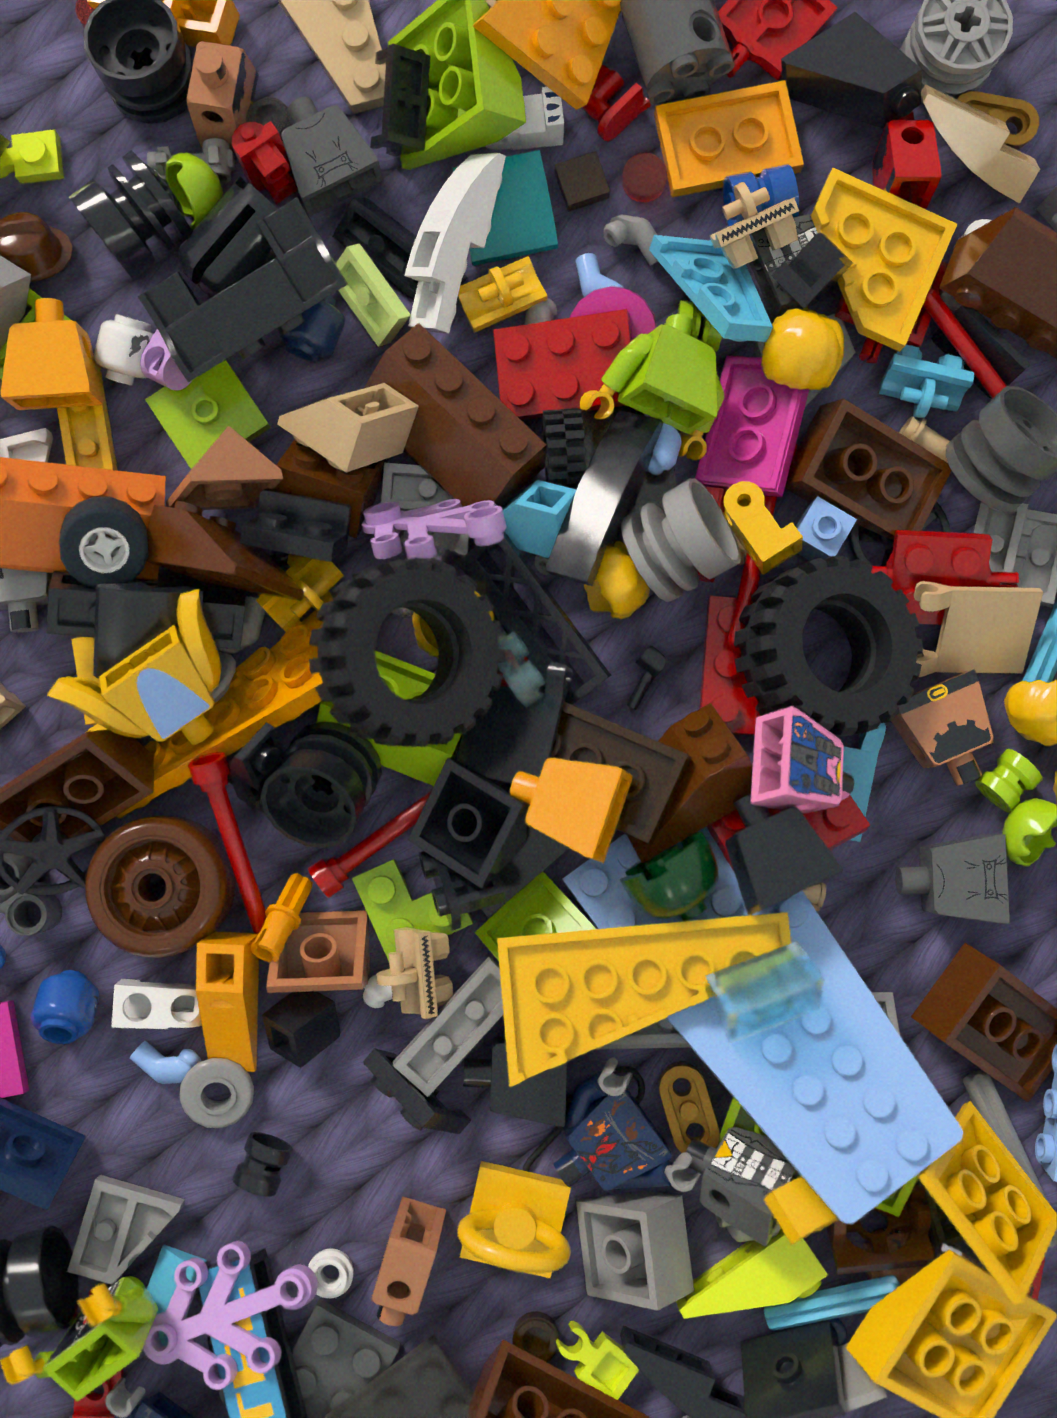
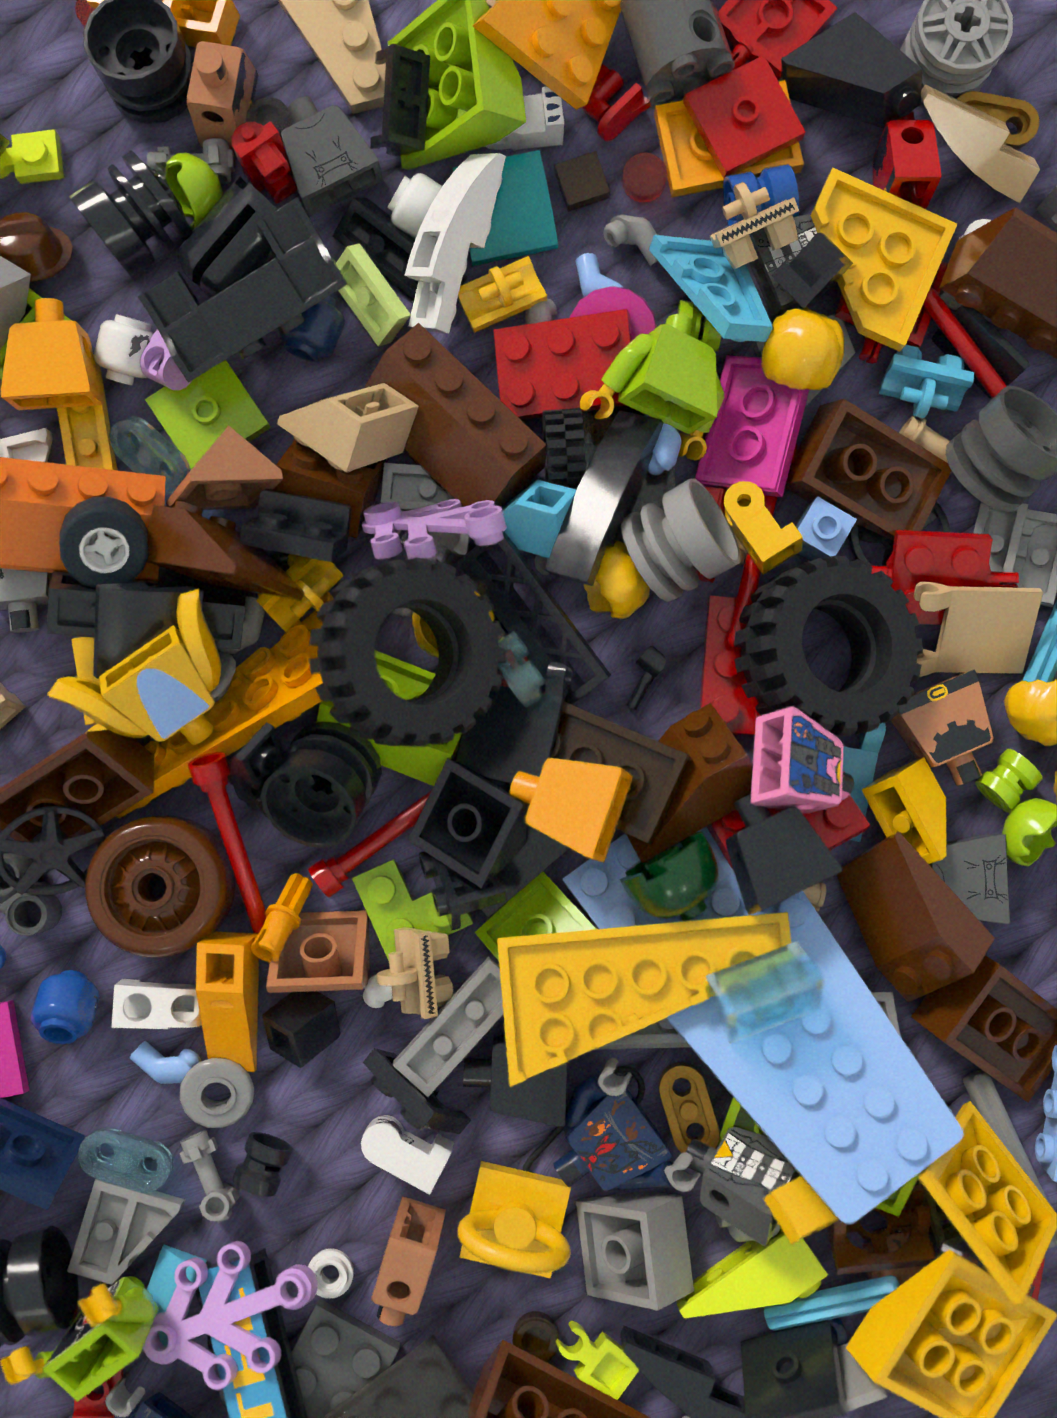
none -> clear light blue plate [78,1127,174,1193]
none -> clear light blue plate [110,416,190,495]
none -> light grey bar [179,1130,239,1223]
none -> white leg [361,1115,454,1195]
none -> white head [387,173,442,239]
none -> red plate [683,55,806,178]
none -> reddish brown slope [836,831,995,1002]
none -> yellow slope [862,757,946,864]

